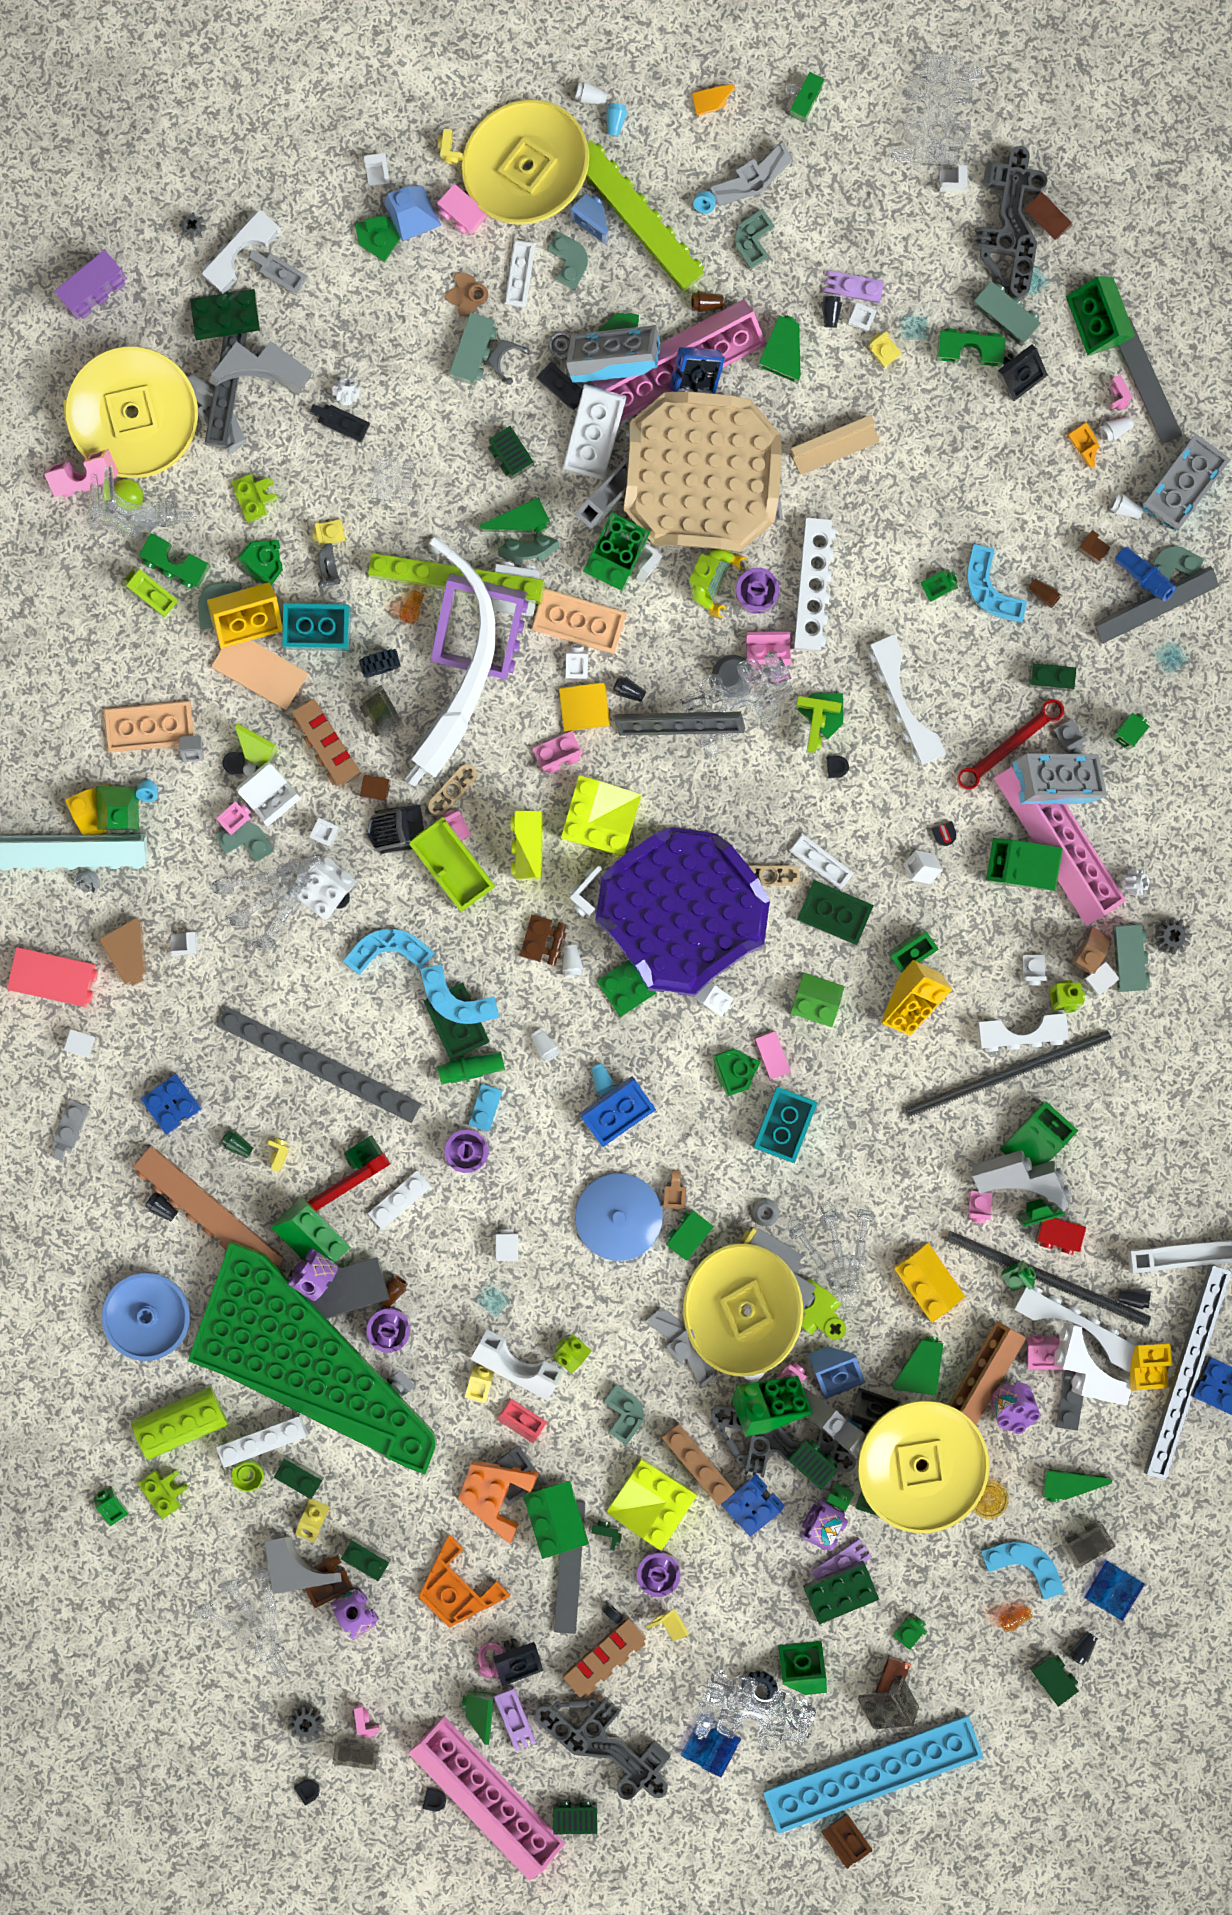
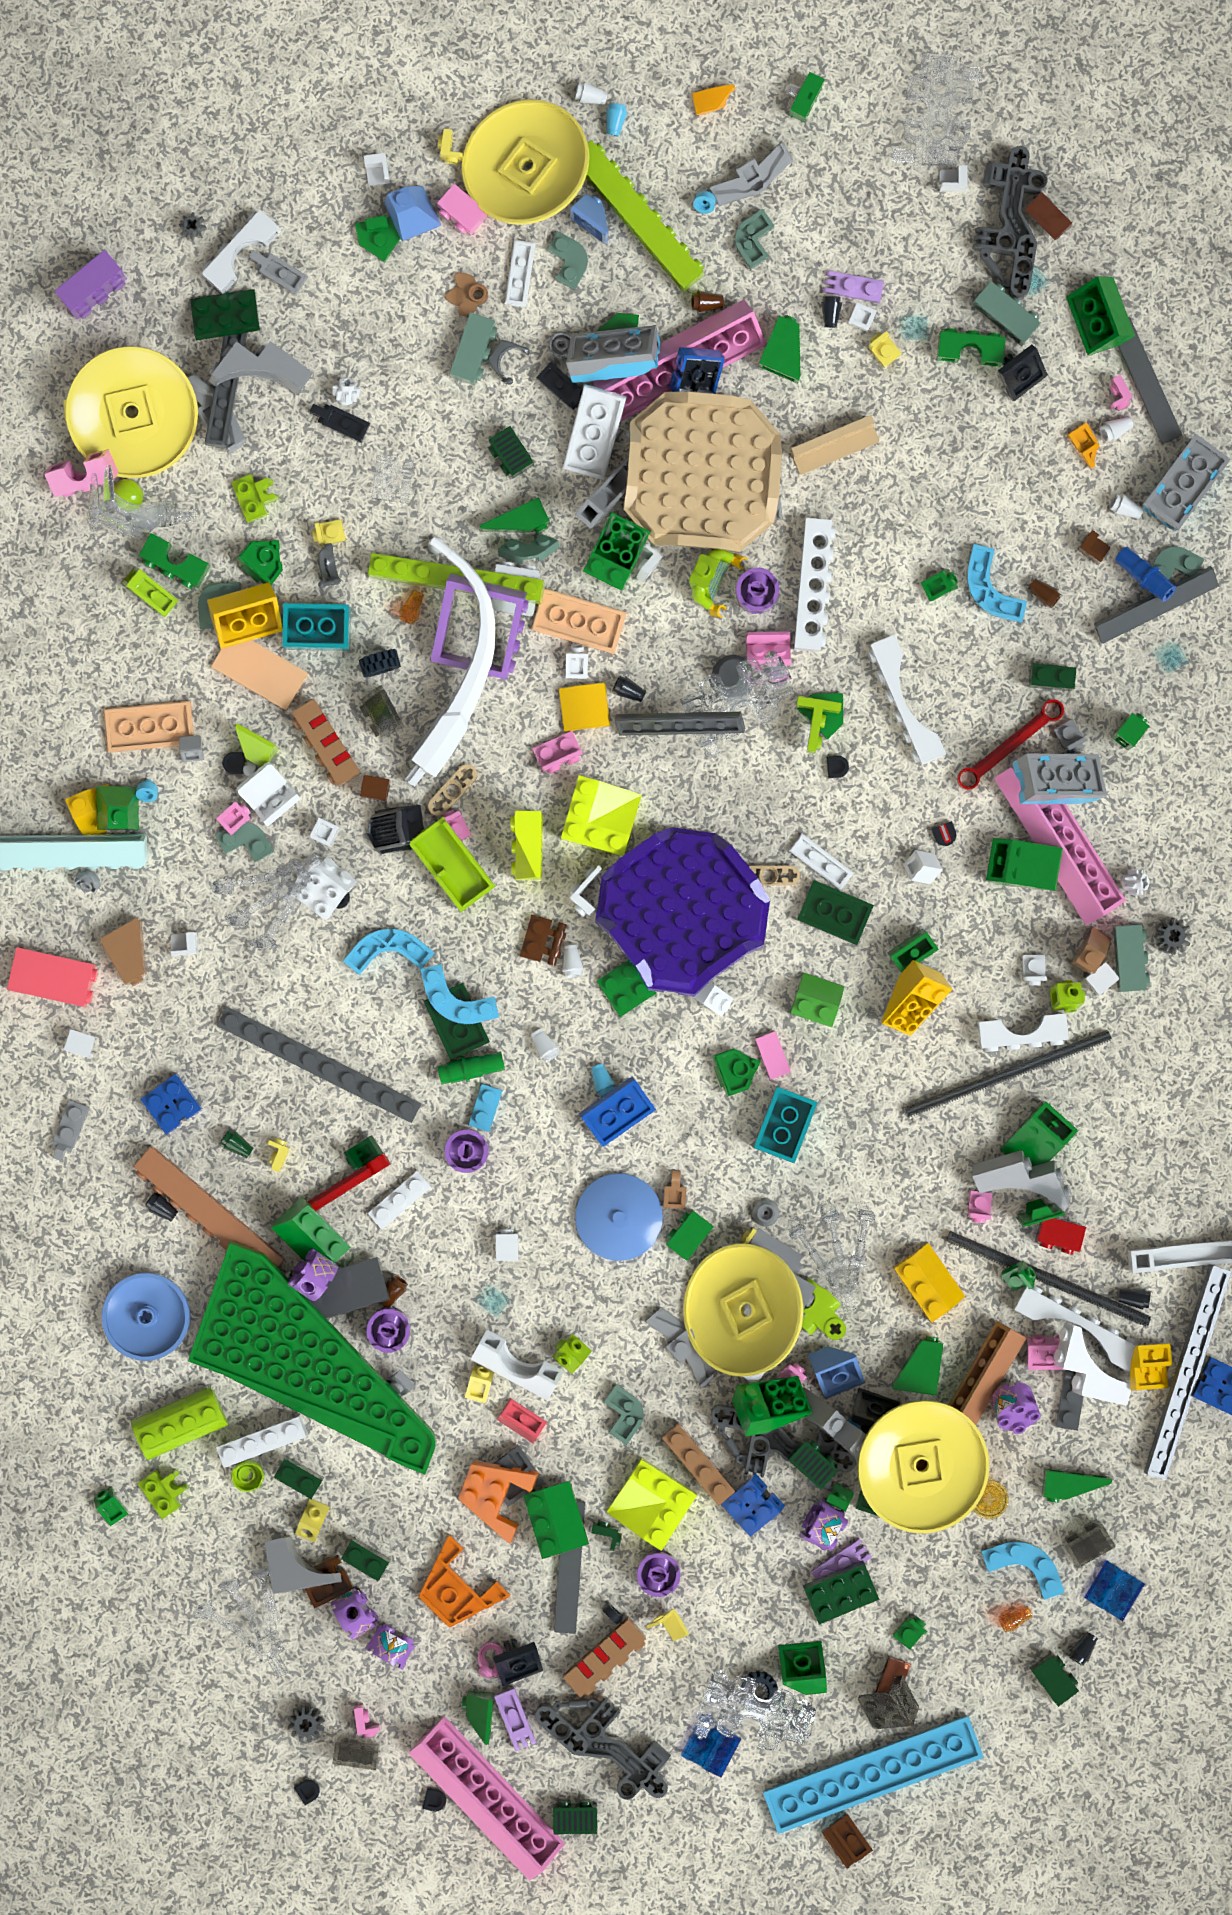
none -> medium lavender brick [365,1623,416,1670]

